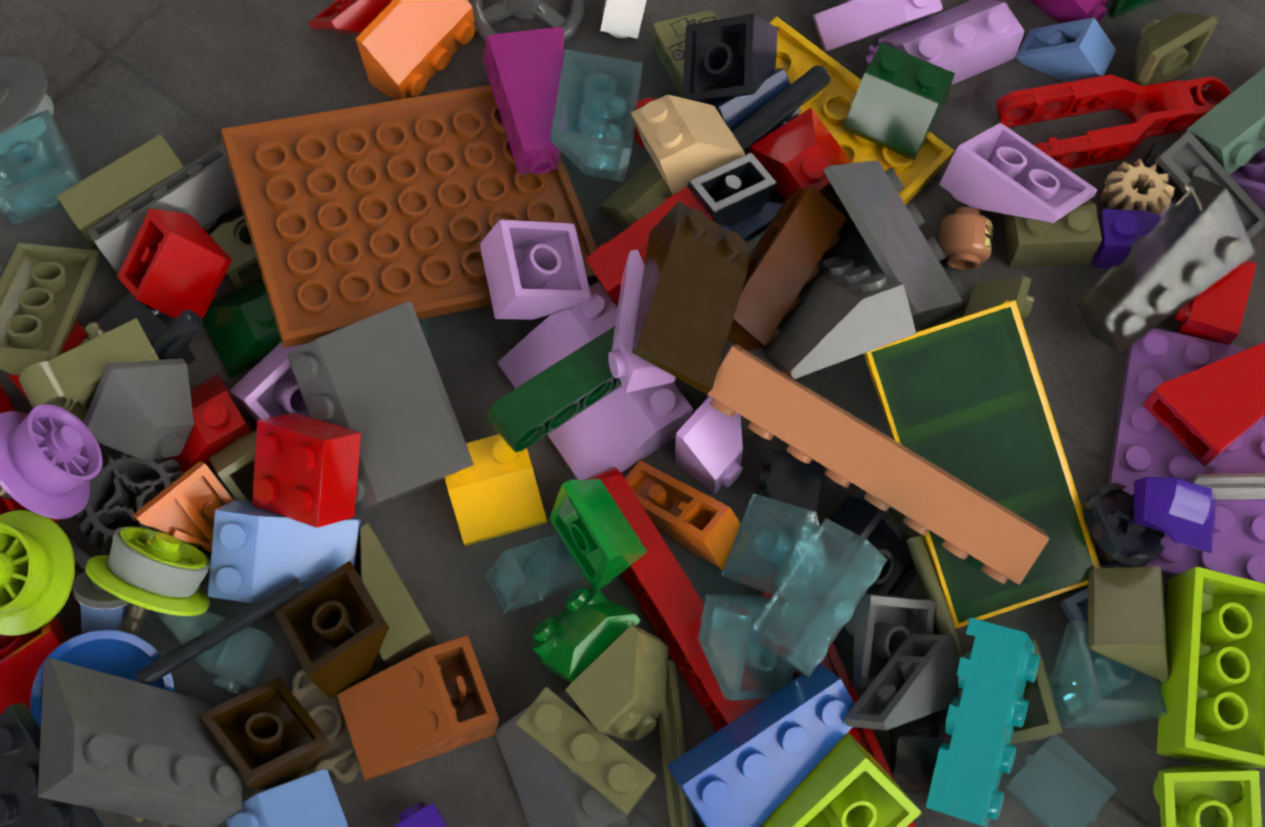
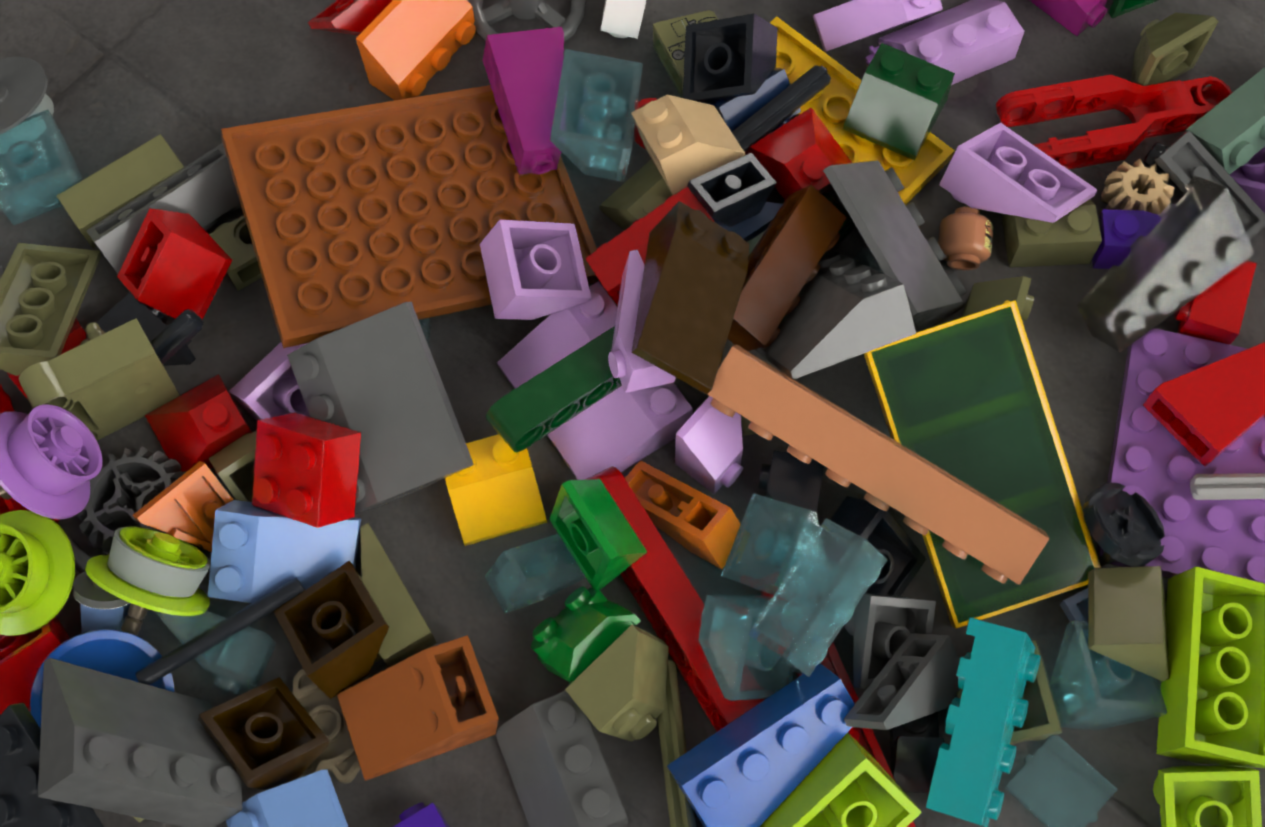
dark grey slope [83,358,194,461] -> none
dark green slope [203,279,281,378] -> none
olive plate [516,687,656,816] -> none
olive bar [906,535,965,659] -> none
medium blue slope [1015,18,1116,82] -> none
dark purple slope [1134,477,1216,554] -> none

